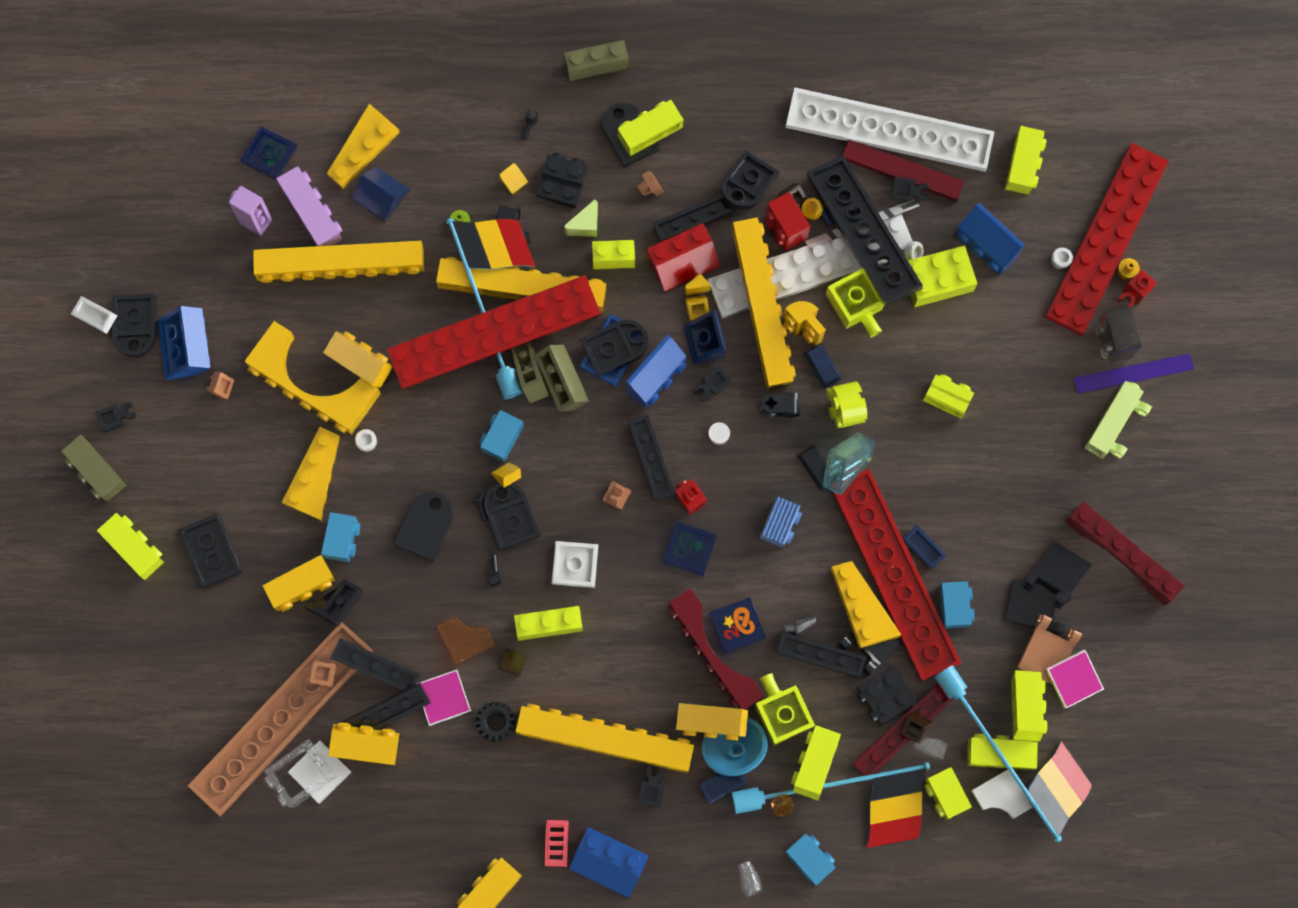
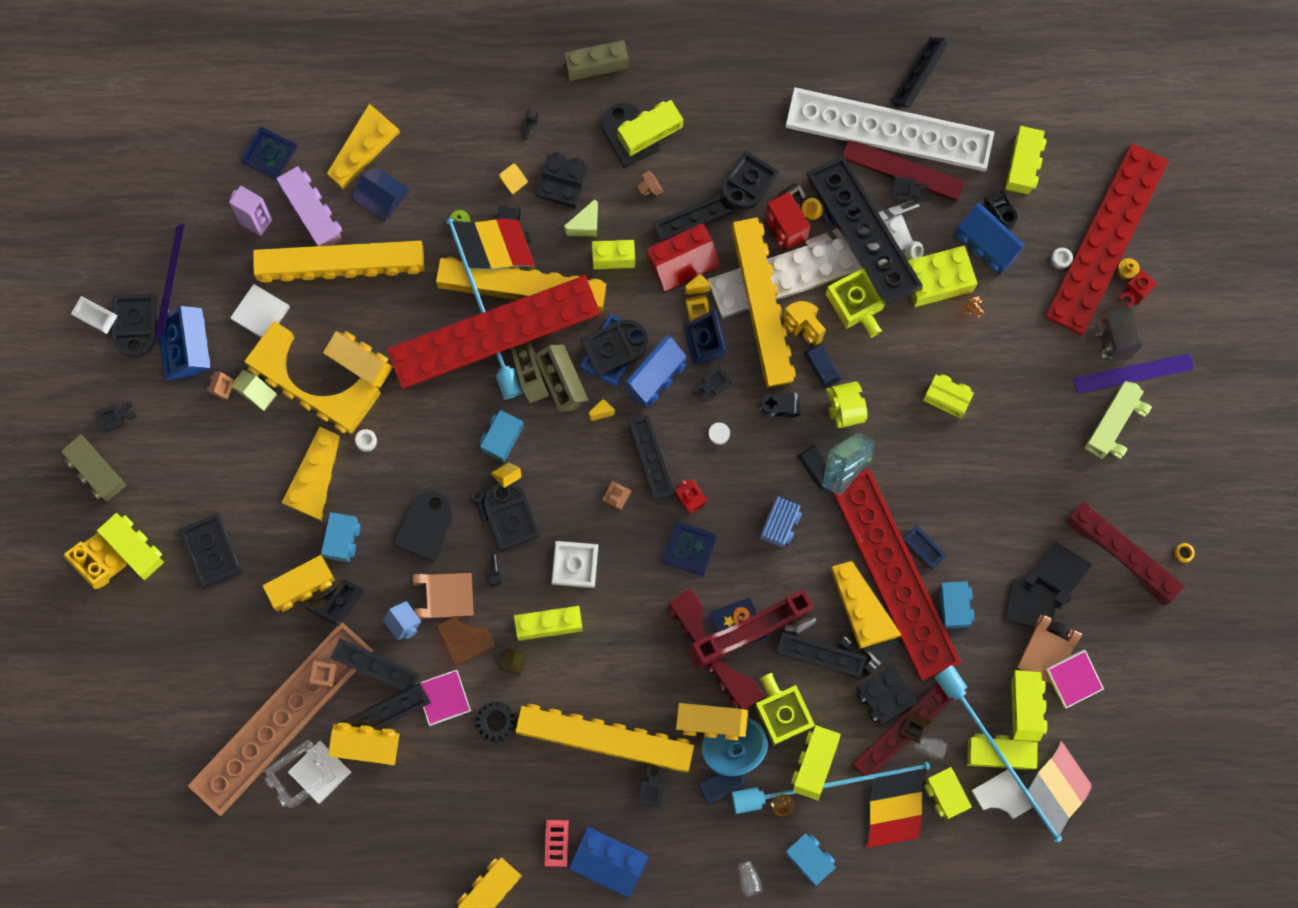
none -> yellow brick [64,533,127,589]
none -> dark purple sticker [155,223,185,338]
none -> white tile [230,284,290,338]
none -> yellowish green slope [231,370,277,411]
none -> medium blue brick [383,601,421,641]
none -> nougat flag [413,573,474,620]
none -> yellow slope [589,399,615,421]
none -> dark red arch [687,589,814,669]
none -> black plate [891,37,948,108]
none -> clear orange tile [963,295,985,317]
none -> black piece [984,190,1018,231]
none -> yellow piece [1174,543,1195,563]

